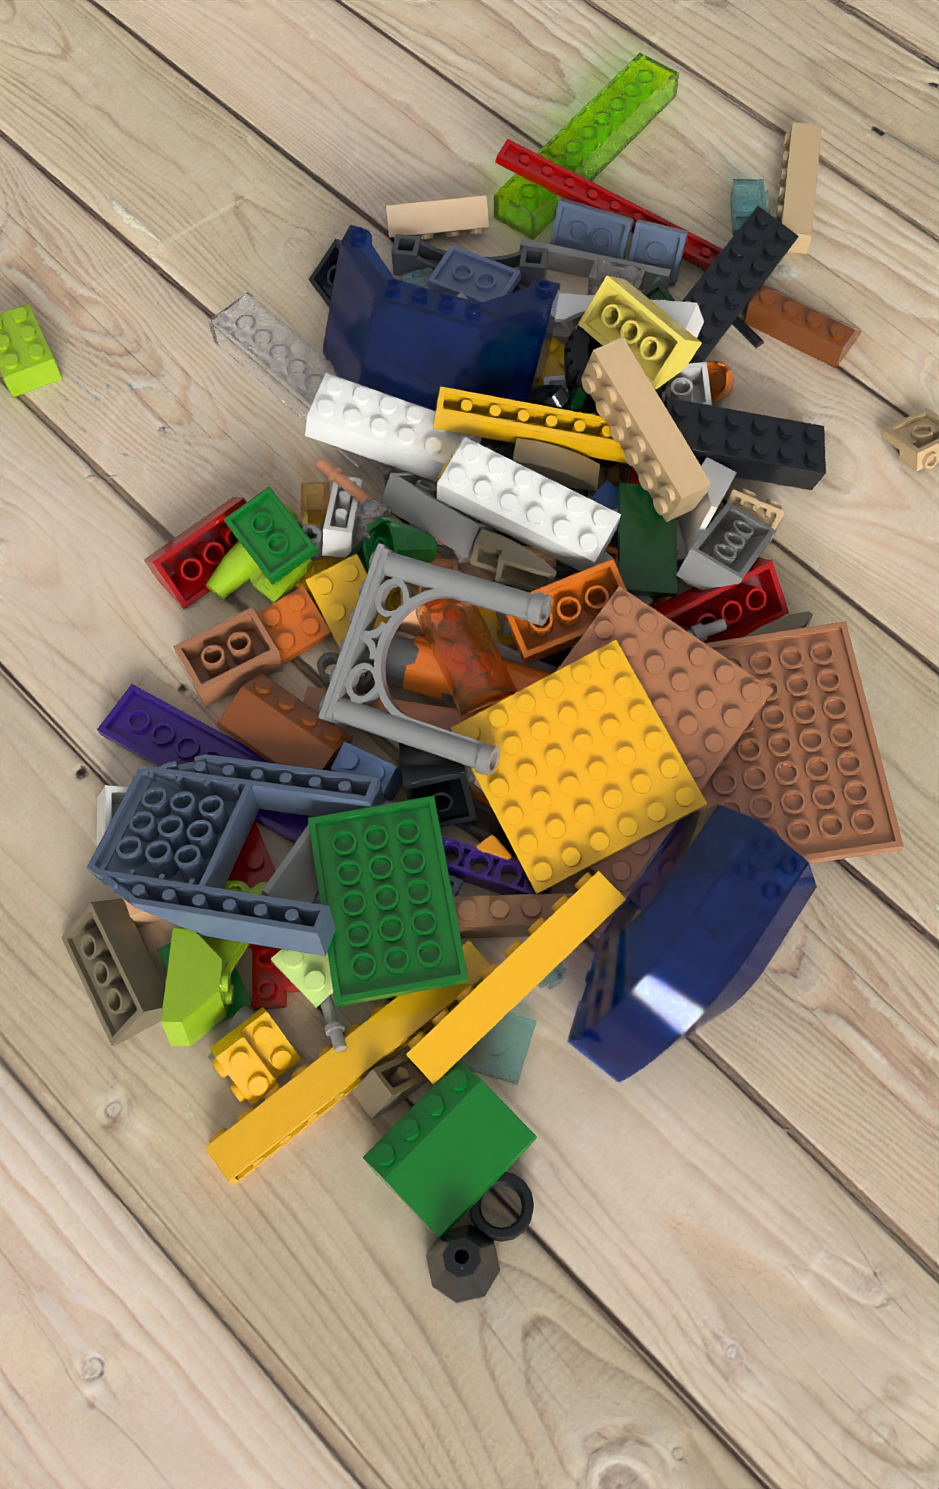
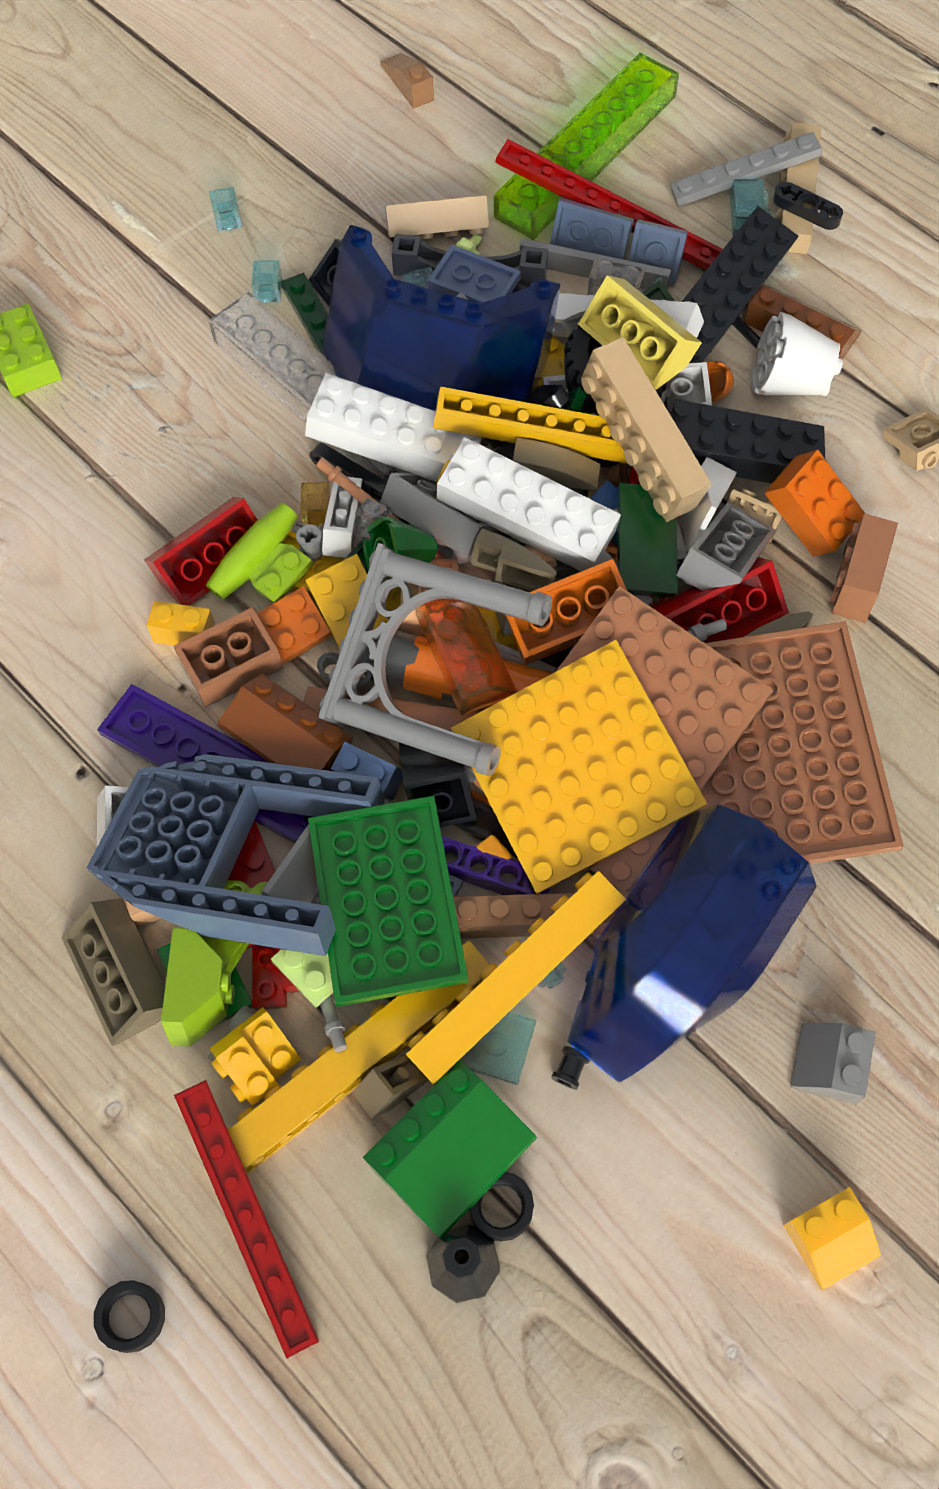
green tile [223,486,319,585] -> none
none -> black tyre [94,1280,165,1353]
none -> yellow brick [146,601,215,646]
none -> red tile [174,1080,319,1359]
none -> clear light blue brick [209,187,242,232]
none -> clear light blue brick [251,260,282,303]
none -> dark green plate [281,272,346,360]
none -> black beam [309,443,387,503]
none -> medium nougat slope [380,53,434,109]
none -> yellowish green piece [456,234,482,255]
none -> black bush [551,1046,591,1090]
none -> light grey plate [670,132,822,207]
none -> white cone [751,312,843,396]
none -> orange brick [764,450,865,556]
none -> black beam [773,182,843,230]
none -> yellow slope [783,1187,881,1290]
none -> light grey slope [791,1023,876,1105]
none -> nougat brick [830,513,898,623]

